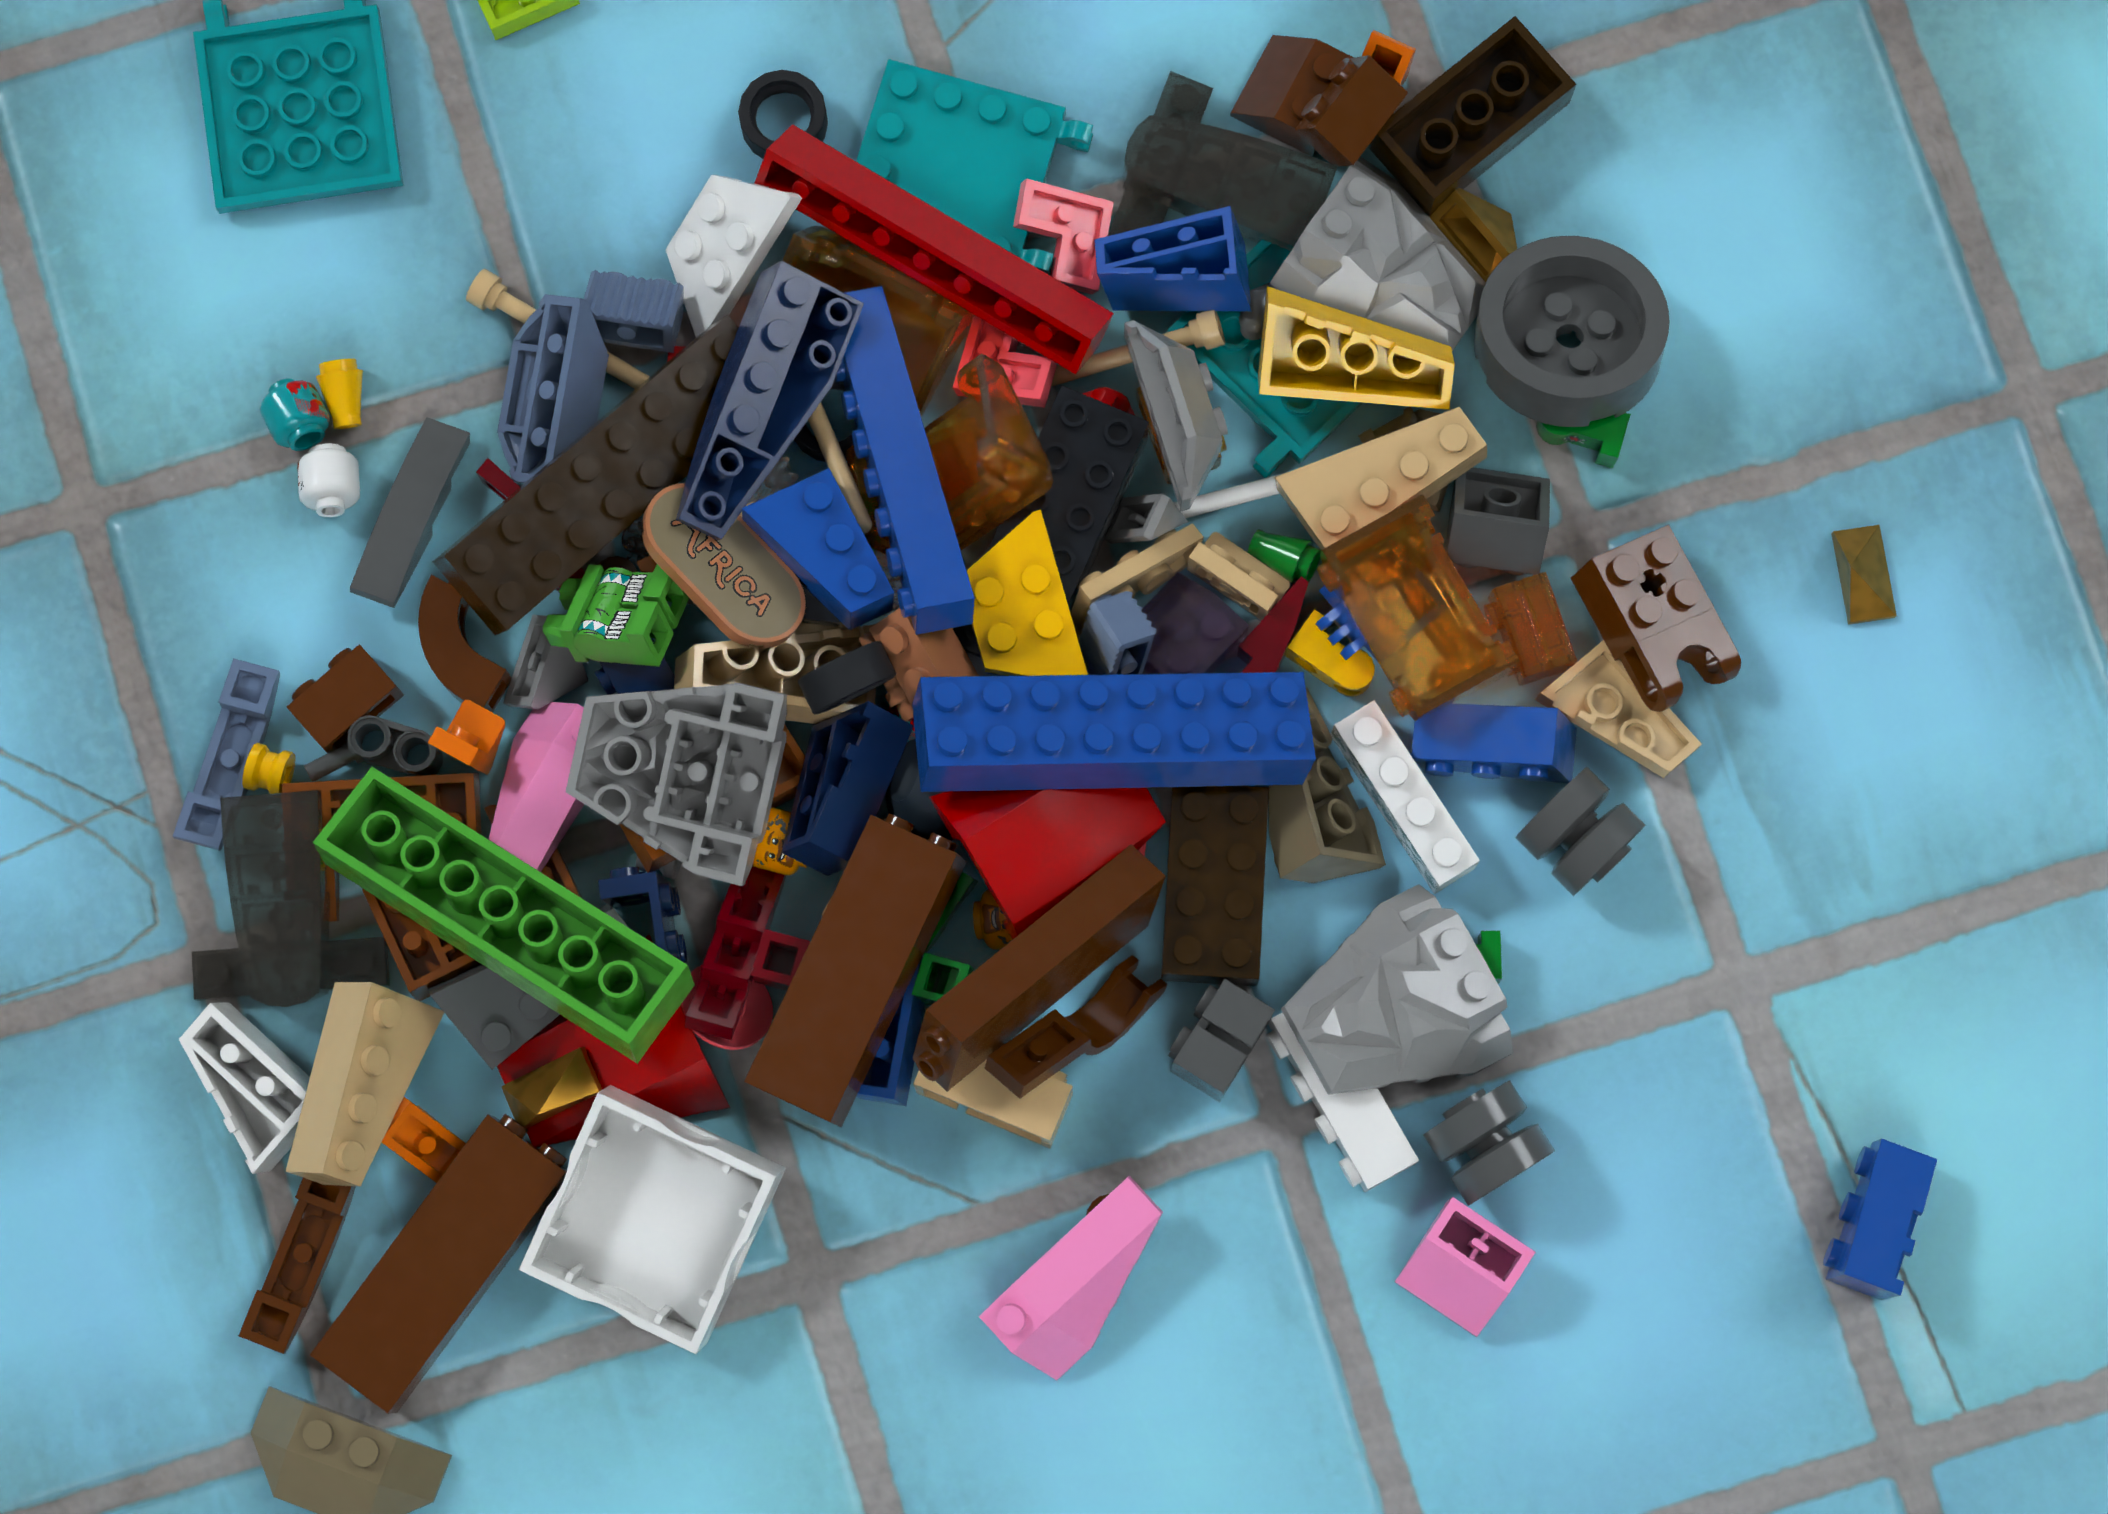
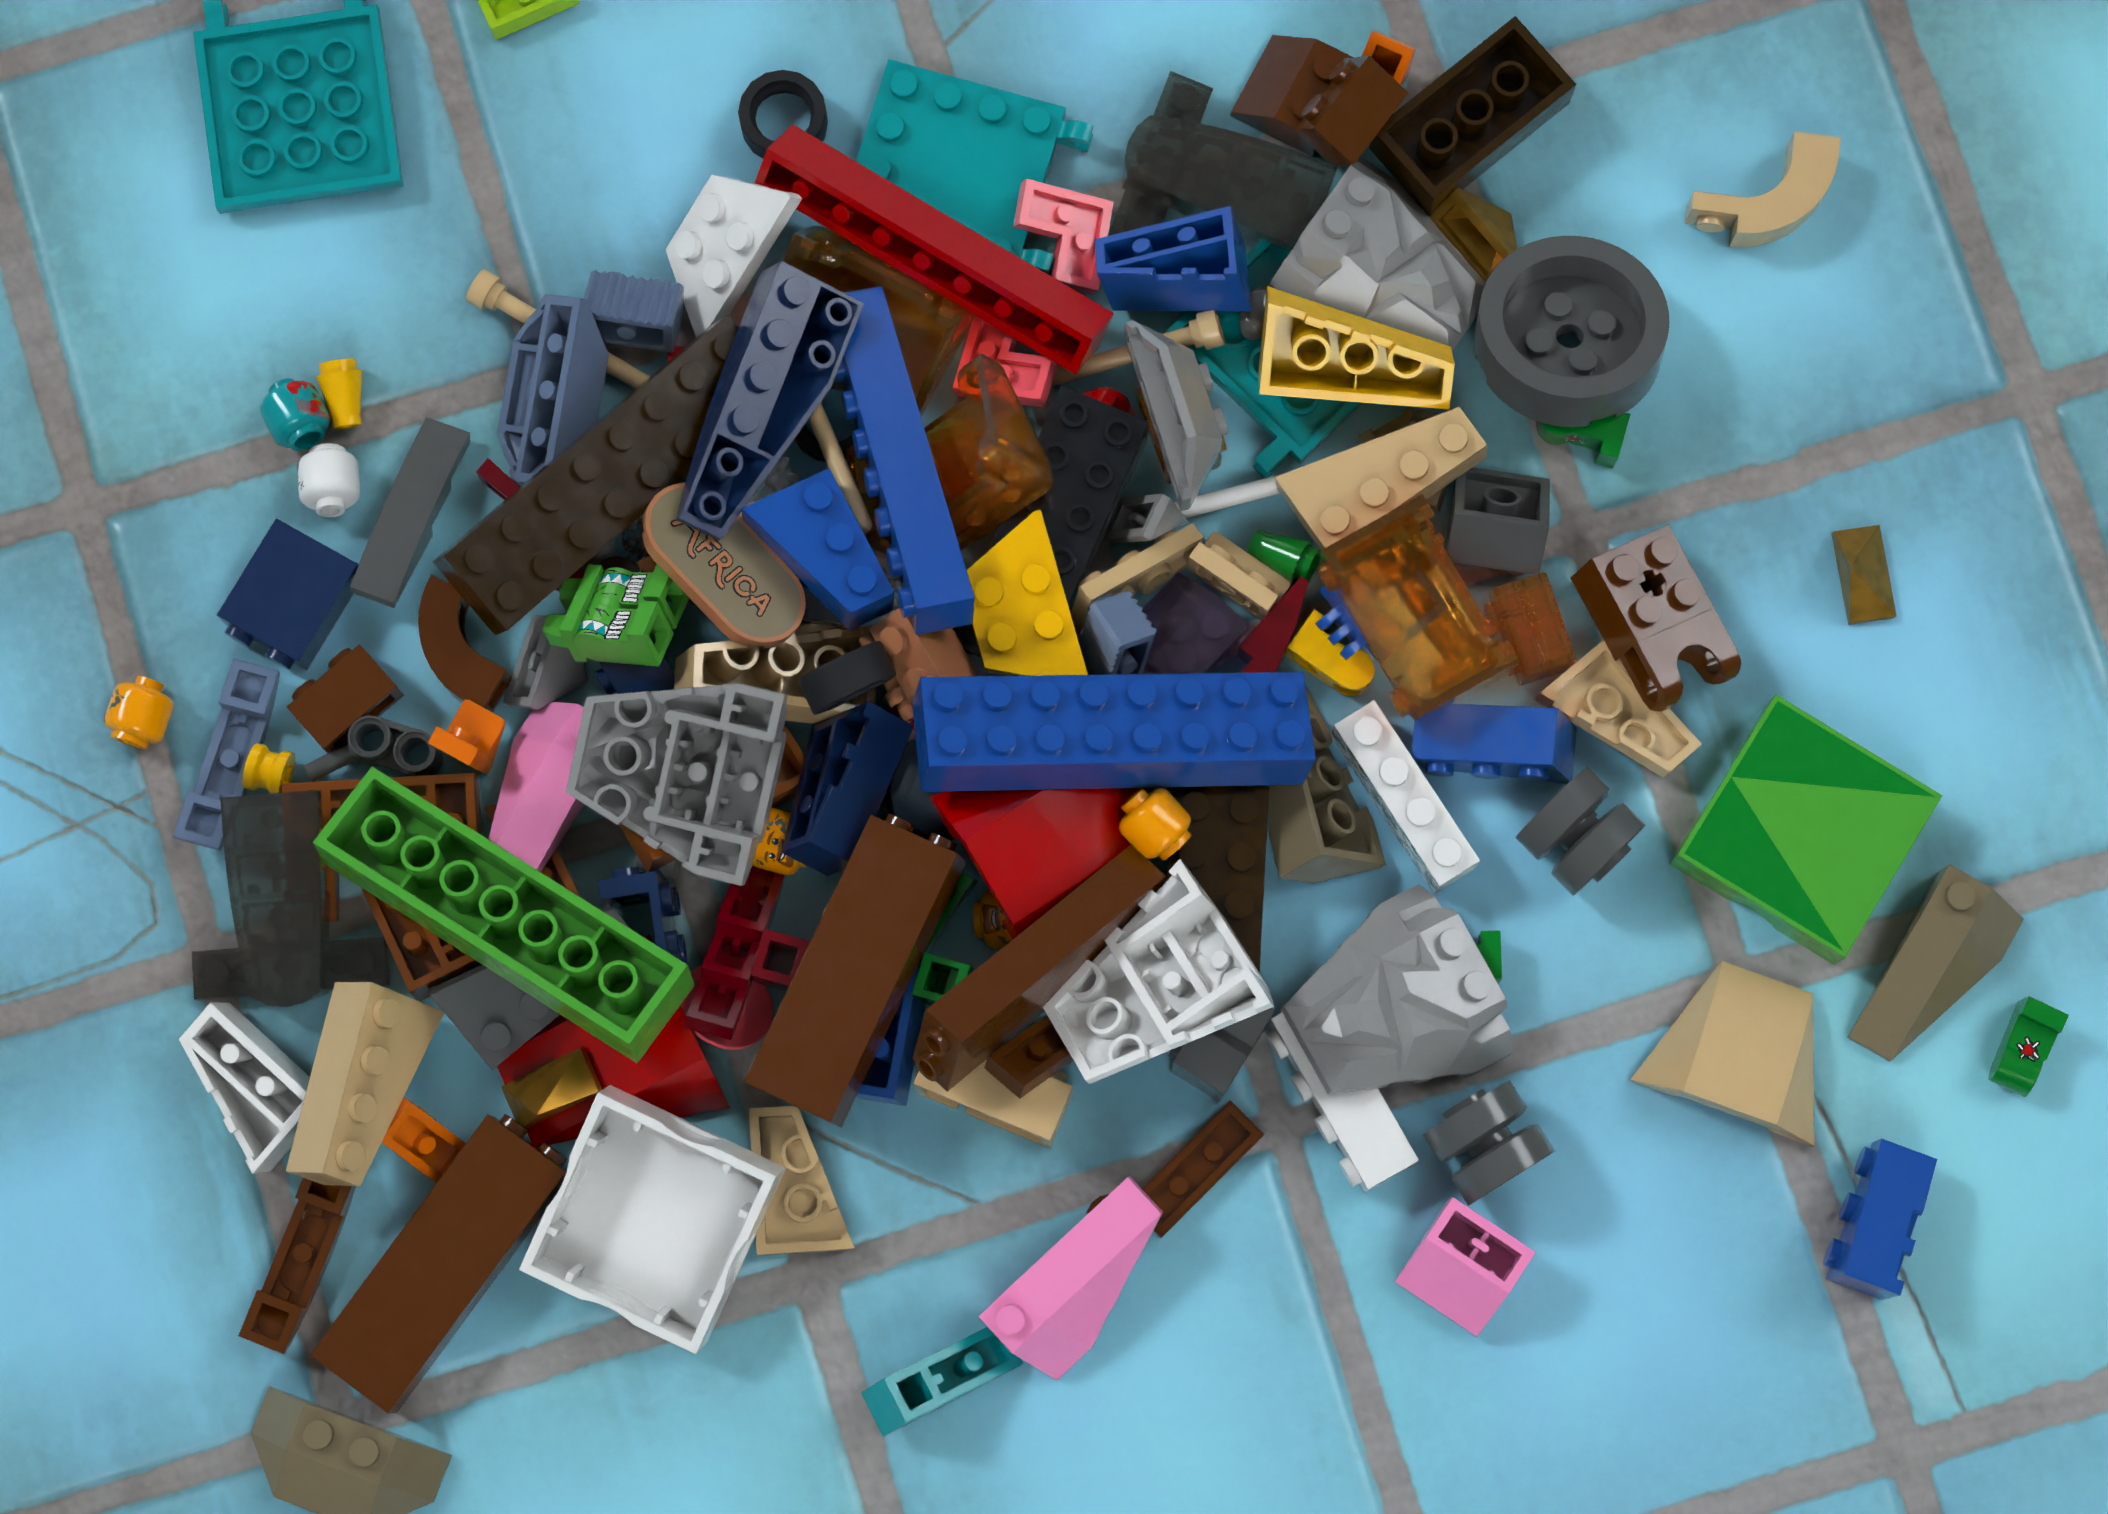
none -> light orange head [104,675,174,750]
none -> dark blue brick [217,518,358,671]
none -> tan wing [749,1105,855,1256]
none -> teal slope [861,1327,1024,1437]
none -> white wedge [1043,859,1274,1084]
none -> light orange head [1119,788,1191,861]
none -> reddish brown tile [1142,1100,1265,1238]
none -> tan wedge [1629,961,1814,1147]
none -> tile [1669,695,1943,965]
none -> tan arch [1685,131,1841,247]
none -> dark tan wedge [1847,864,2024,1062]
none -> green leg [1988,996,2069,1097]

